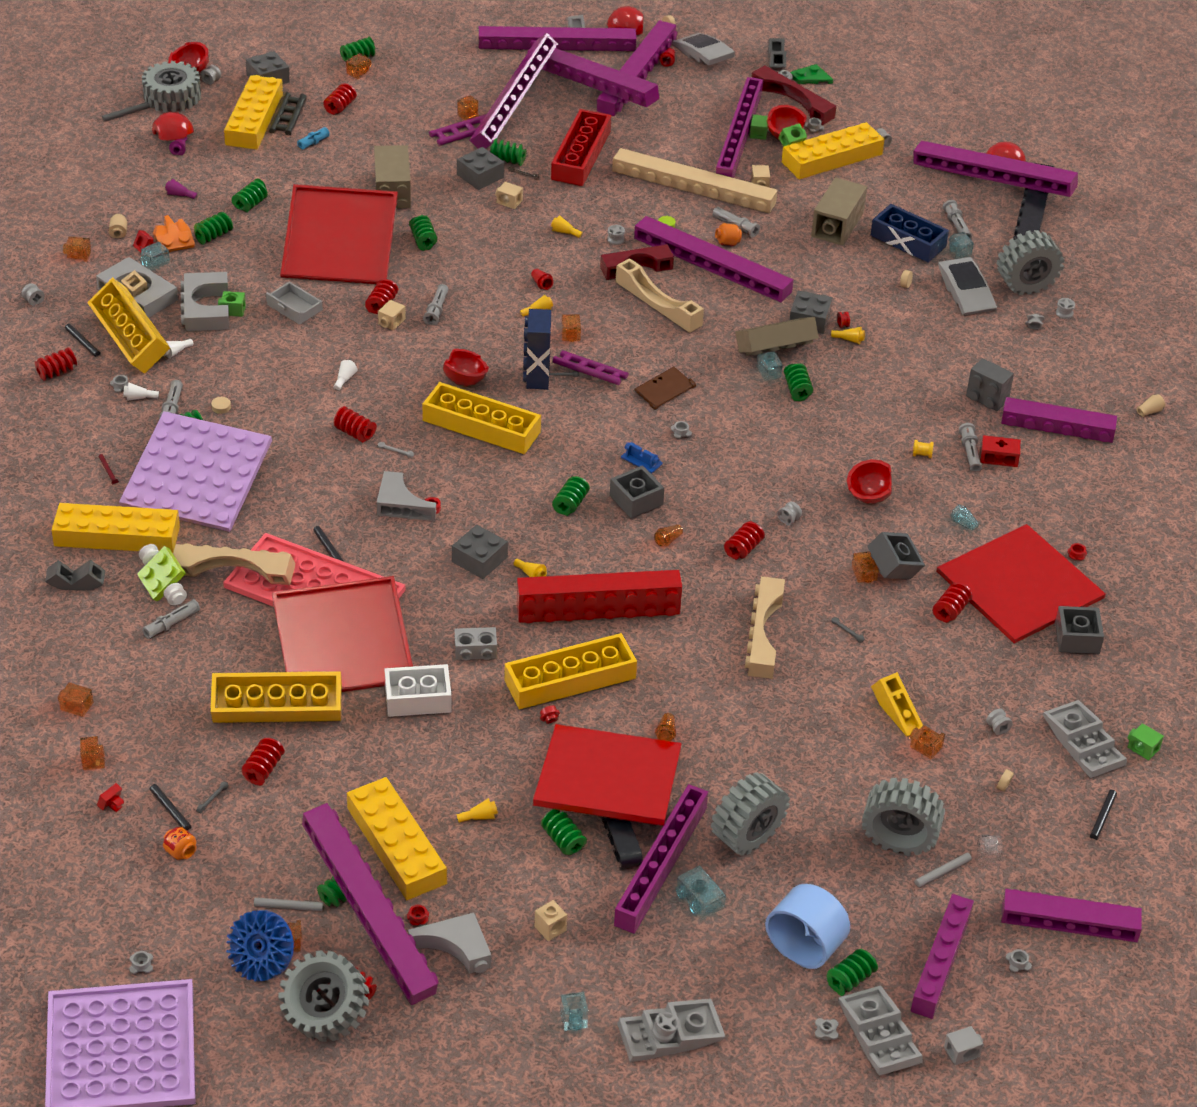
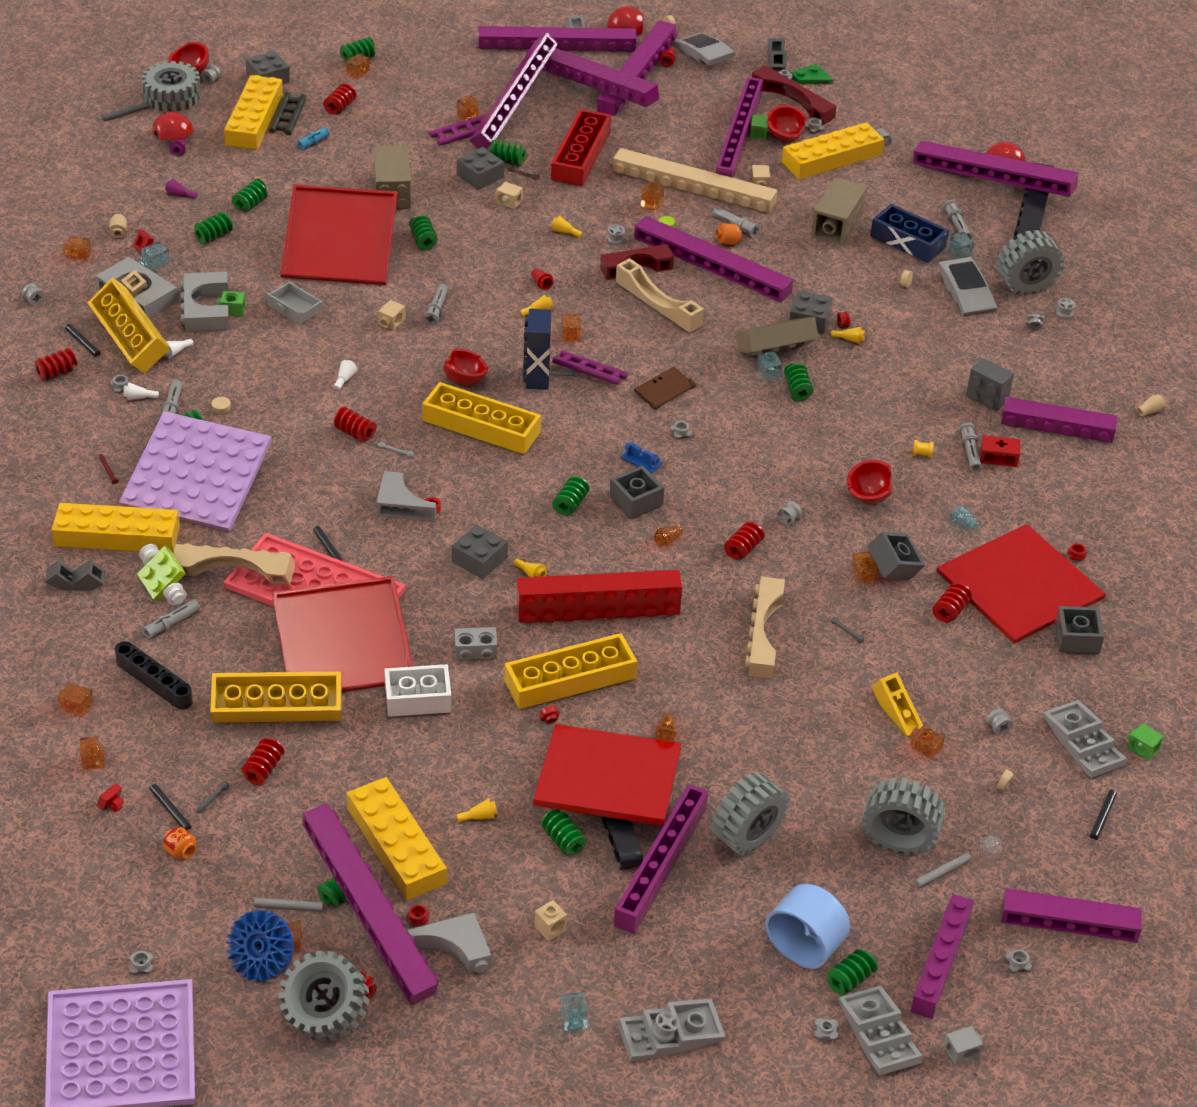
orange plate [153,215,195,254] -> none
red piece [365,278,399,314] -> none
clear light blue brick [676,865,726,920] -> none
bright green brick [778,123,807,147] -> none
none -> black beam [114,641,193,710]
none -> clear orange brick [641,181,664,211]

